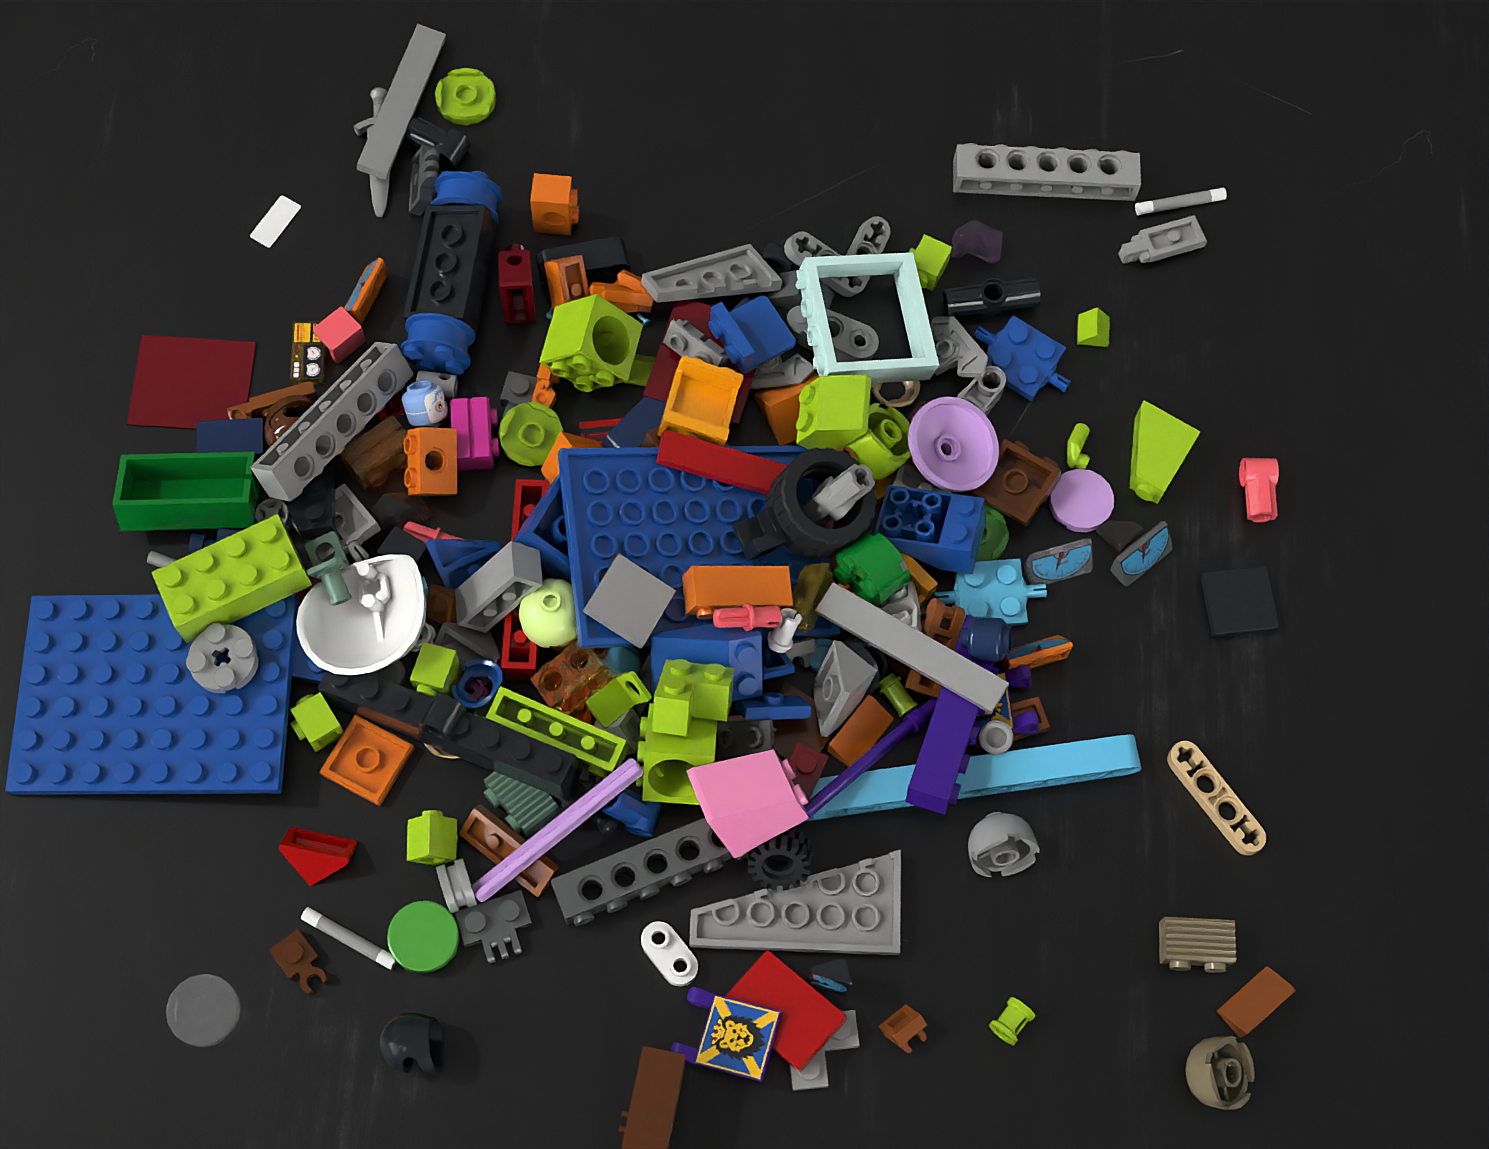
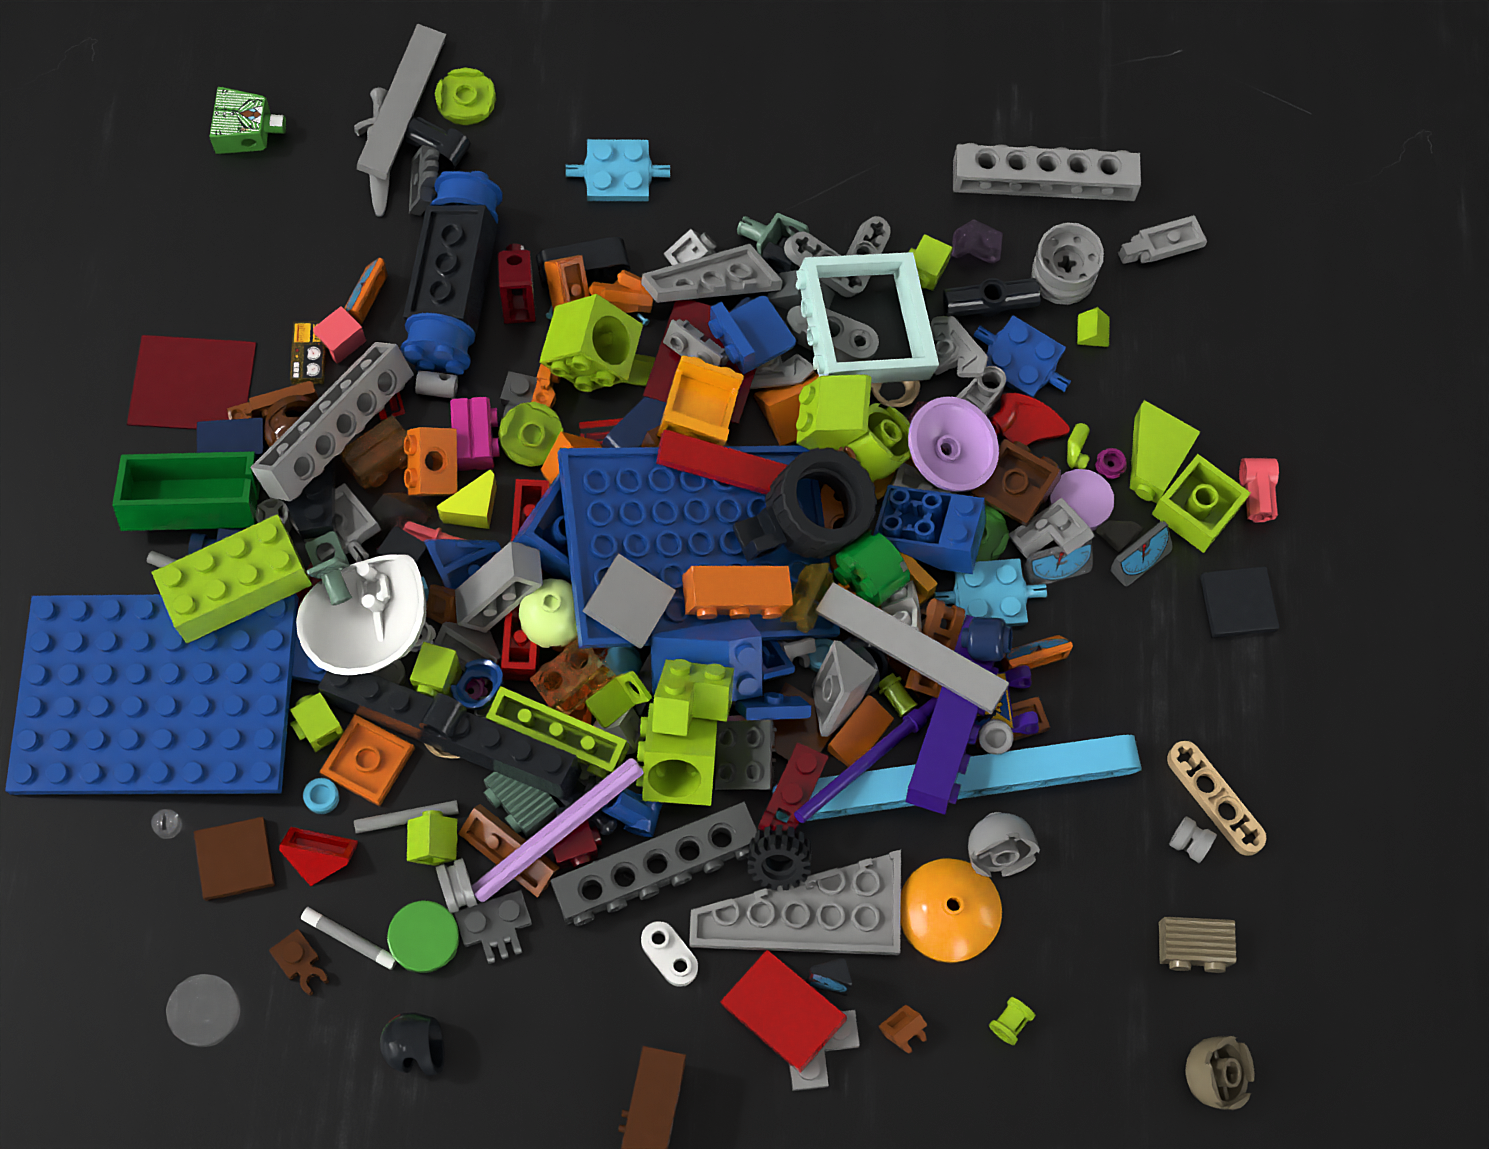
light grey plate [186,623,259,694] -> none
white sticker [250,196,301,247] -> none
light blue head [402,380,448,428] -> none
orange brick [530,173,579,236] -> none
flag [671,987,782,1082] -> none
bright pink slope [687,749,809,858] -> none
coral axle [713,604,782,631] -> none
white pin [767,608,802,653] -> none
light grey piece [800,464,875,527] -> none
light grey bar [1135,188,1226,215] -> none
dark orange slope [1216,966,1296,1039] -> none
none -> clear hinge [151,809,182,839]
none -> reddish brown tile [194,817,275,901]
none -> bright green torso [209,87,286,154]
none -> medium azure tile [303,778,339,814]
none -> light grey piece [354,800,459,834]
none -> neon yellow slope [437,469,497,529]
none -> dark red brick [552,820,602,870]
none -> medium azure plate [566,139,670,201]
none -> light grey bracket [664,229,717,265]
none -> sand green bracket [737,212,809,257]
none -> light orange dish [900,858,1002,963]
none -> red arm [989,393,1070,446]
none -> light grey plate [1009,498,1094,558]
none -> light grey wheel [1031,223,1104,305]
none -> magenta plate [1095,448,1127,479]
none -> lime brick [1152,454,1250,553]
none -> light grey wheel [1169,816,1217,863]

